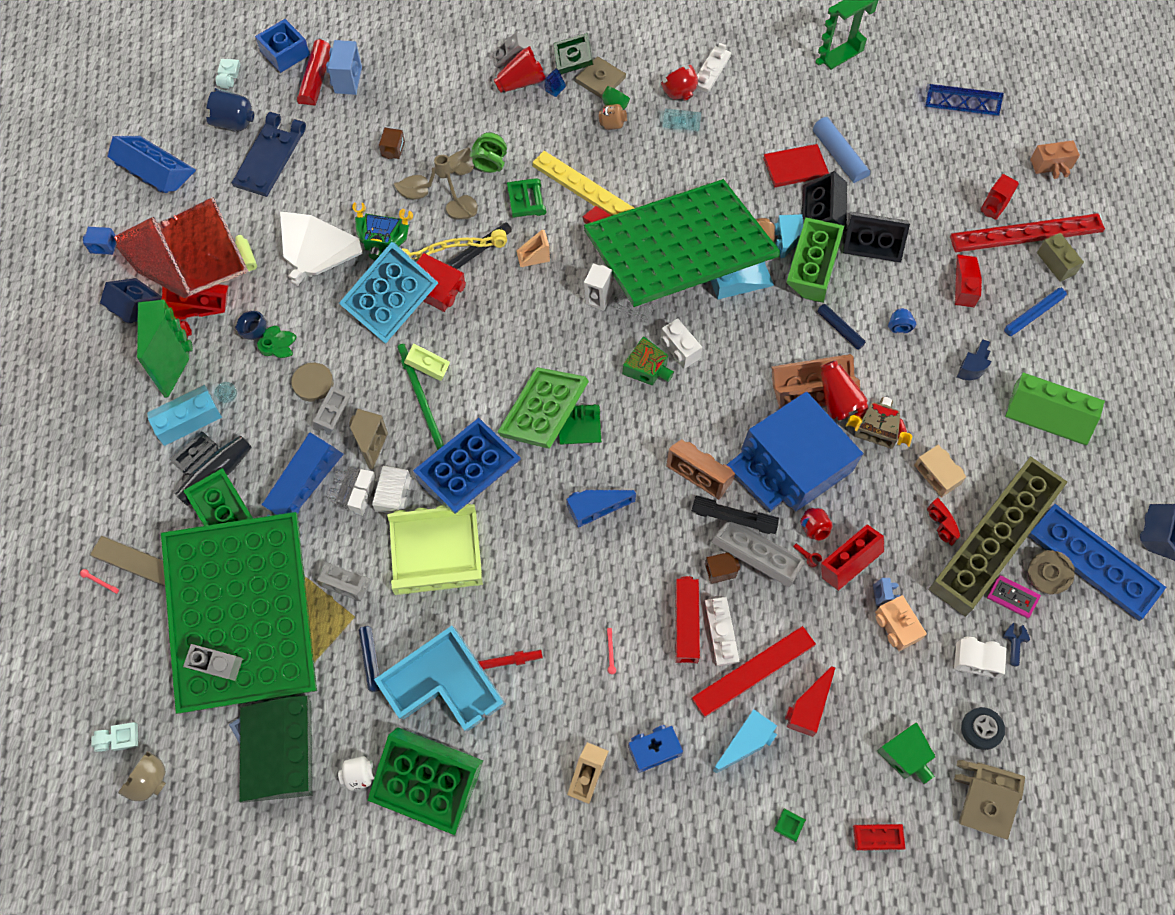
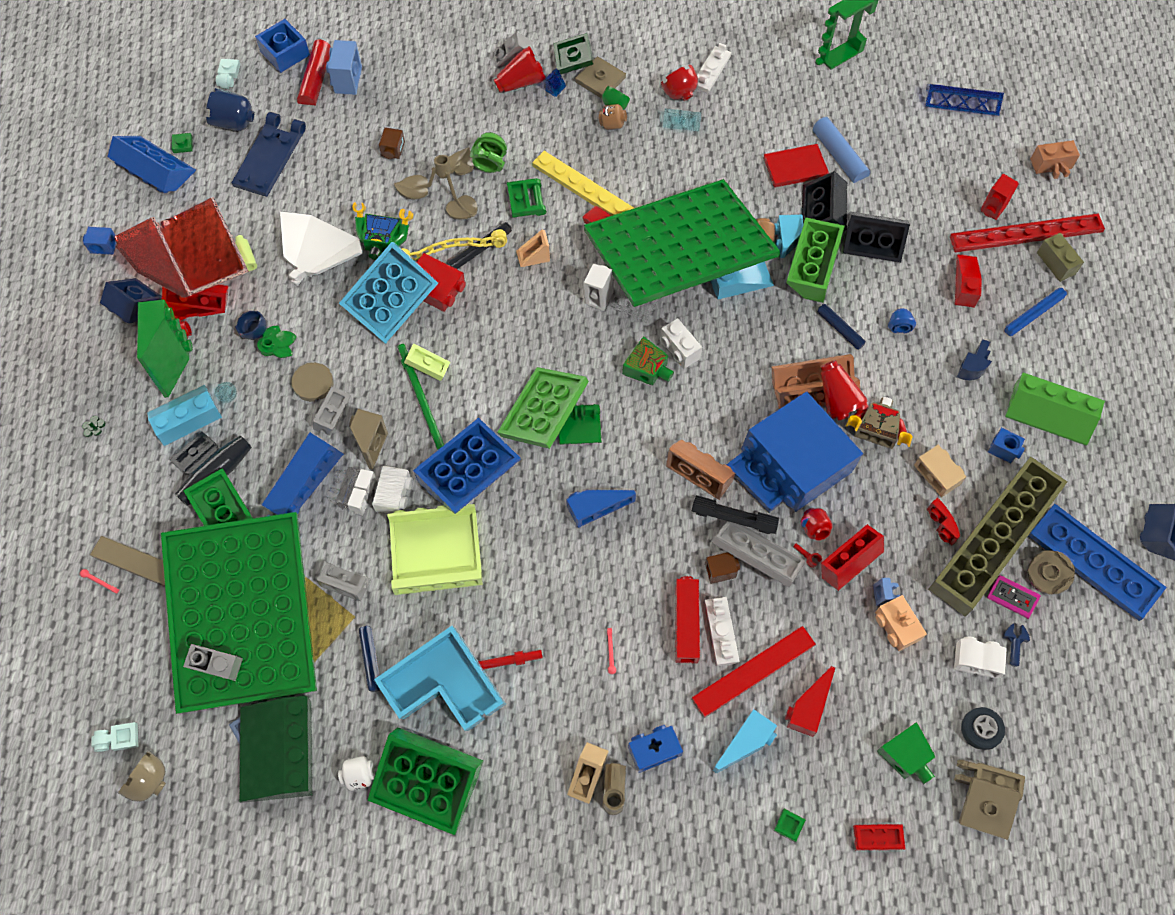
none -> plant [82,416,106,437]
none -> green plate [172,133,193,153]
none -> dark tan piece [603,763,626,815]
none -> blue brick [988,427,1025,464]

